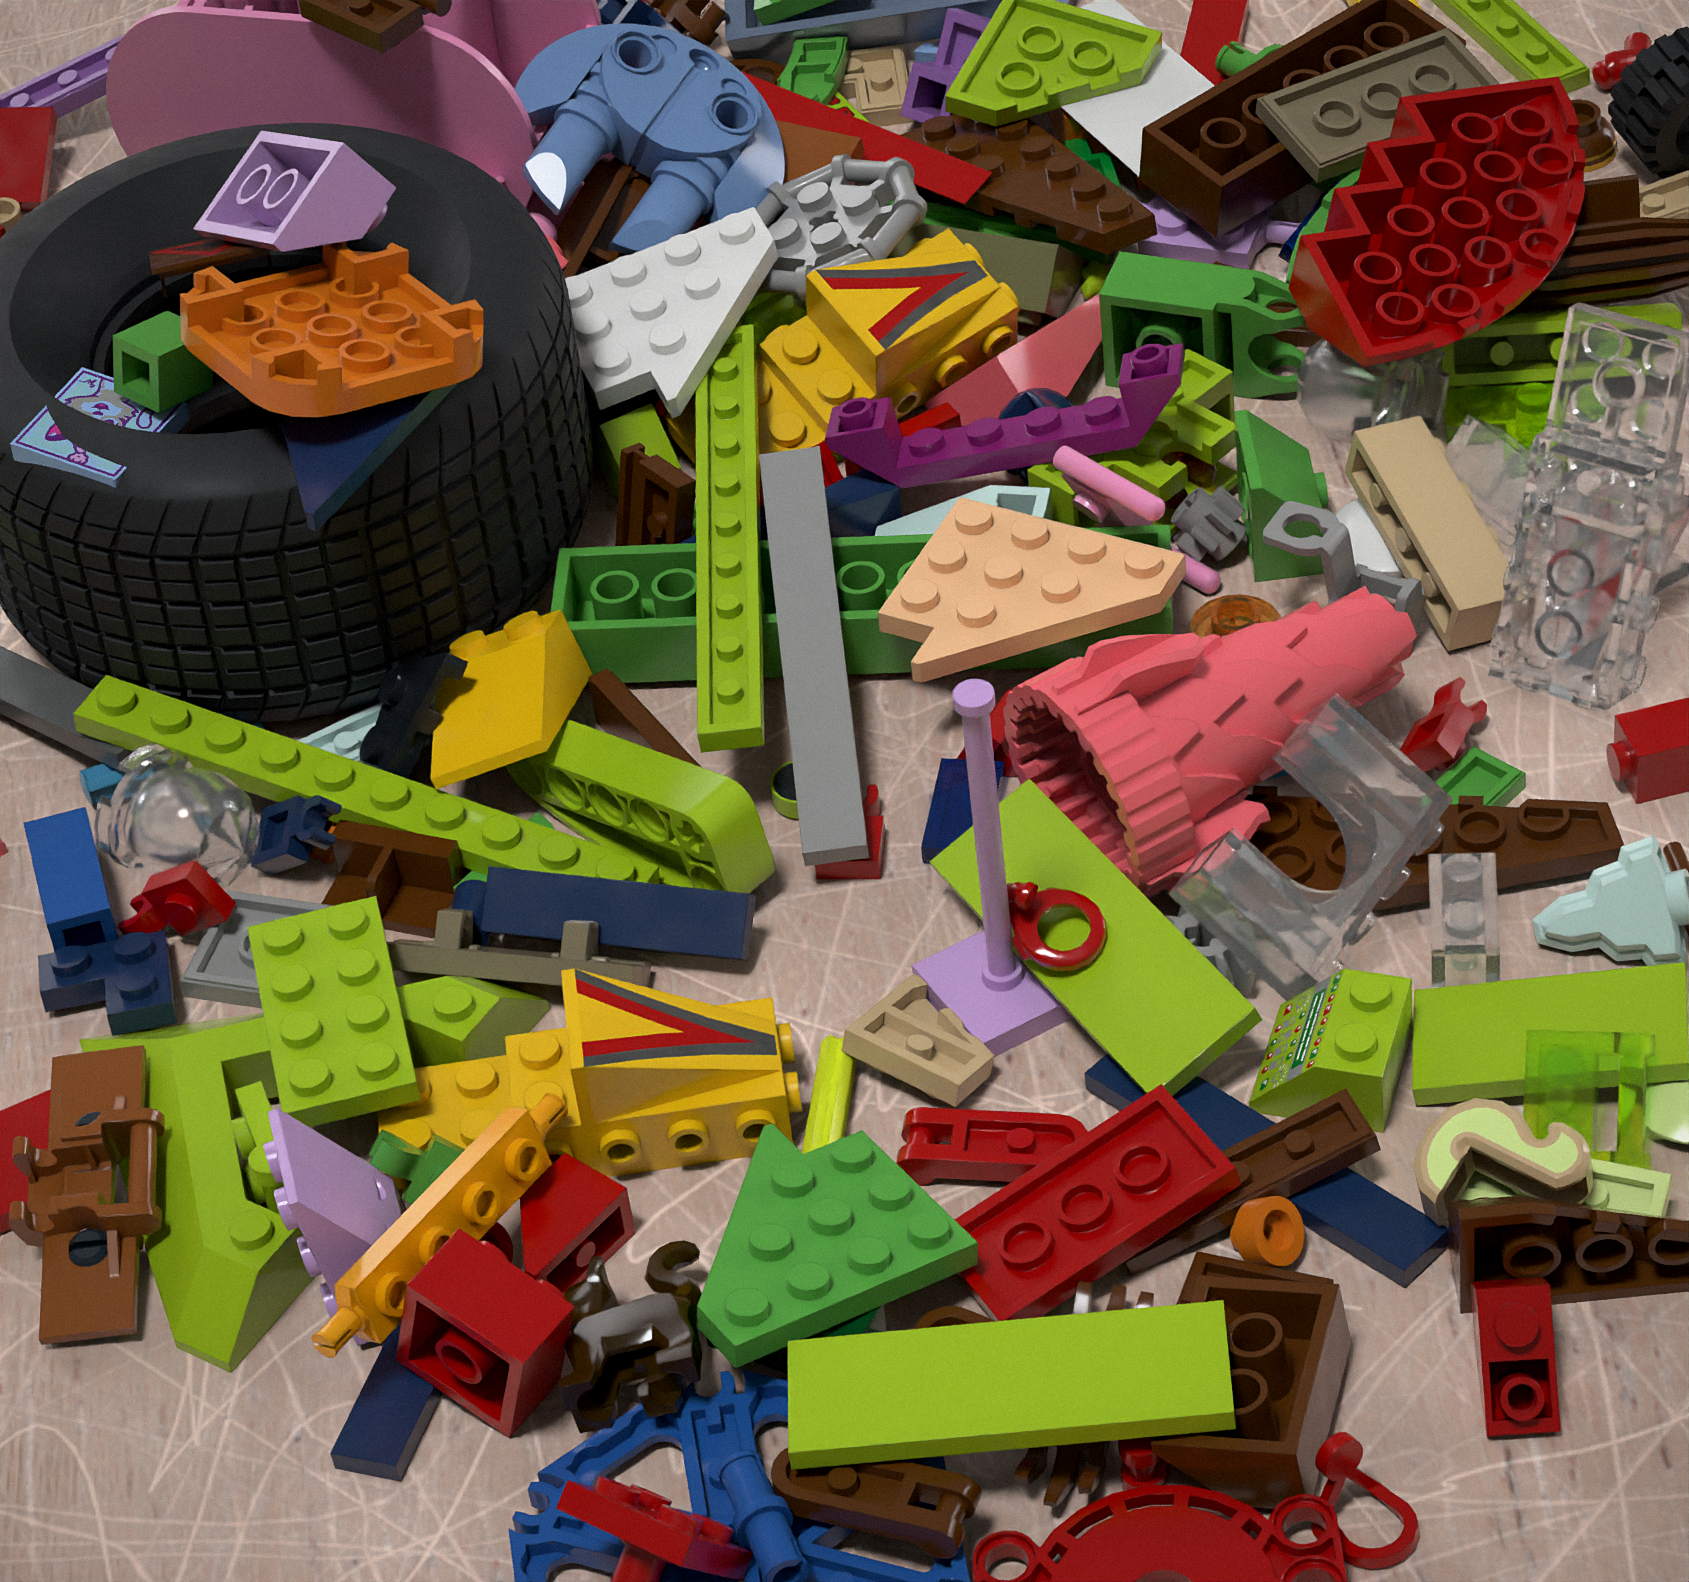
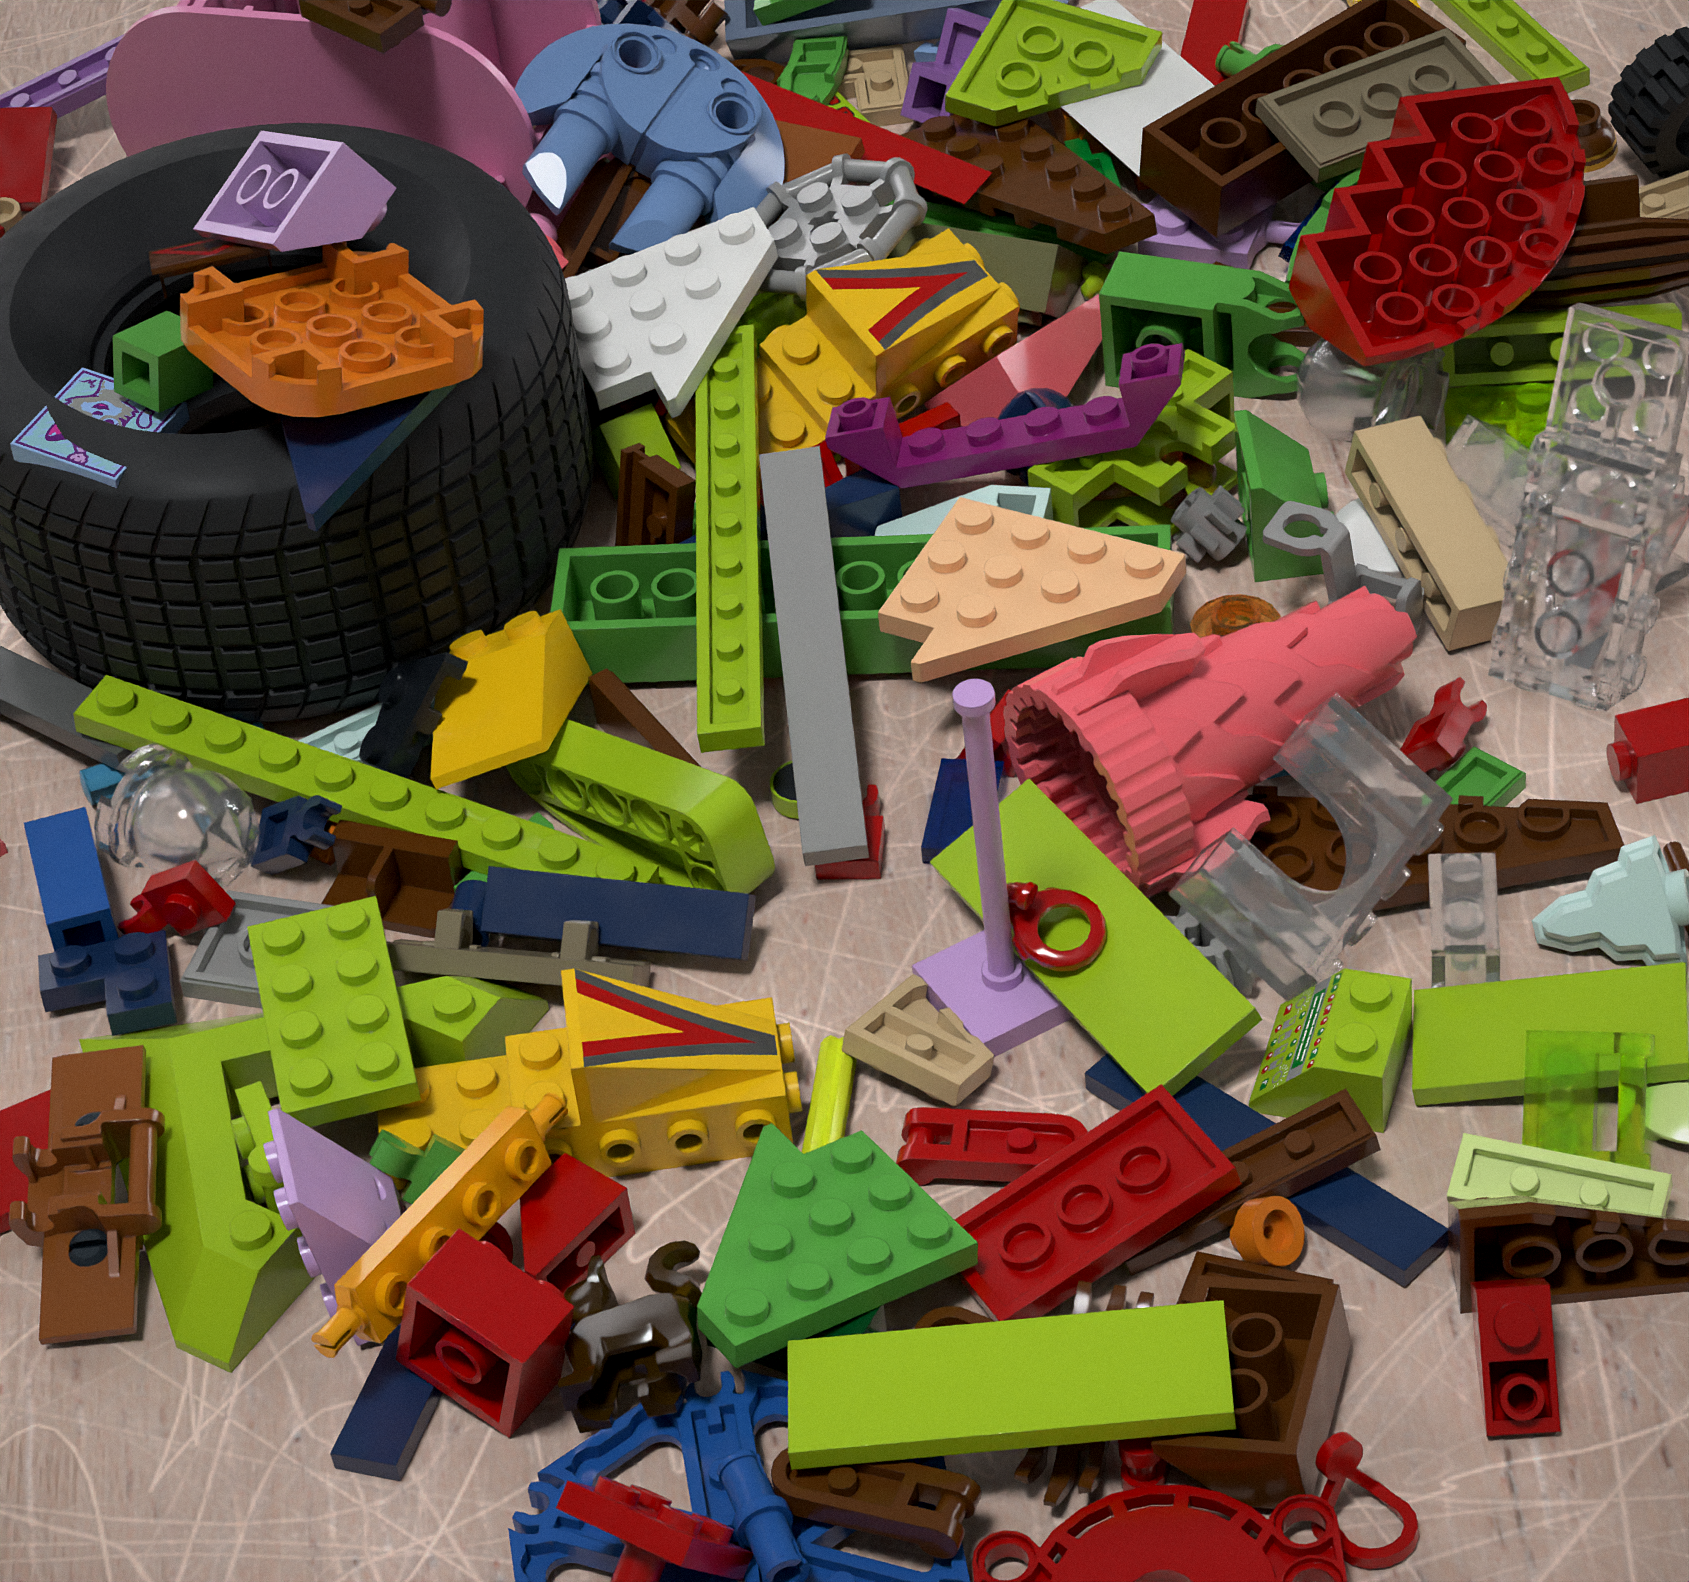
bright pink plate [1053,446,1221,594] -> none
tan animal [1414,1098,1593,1227] -> none
red arm [1592,32,1652,90] -> none

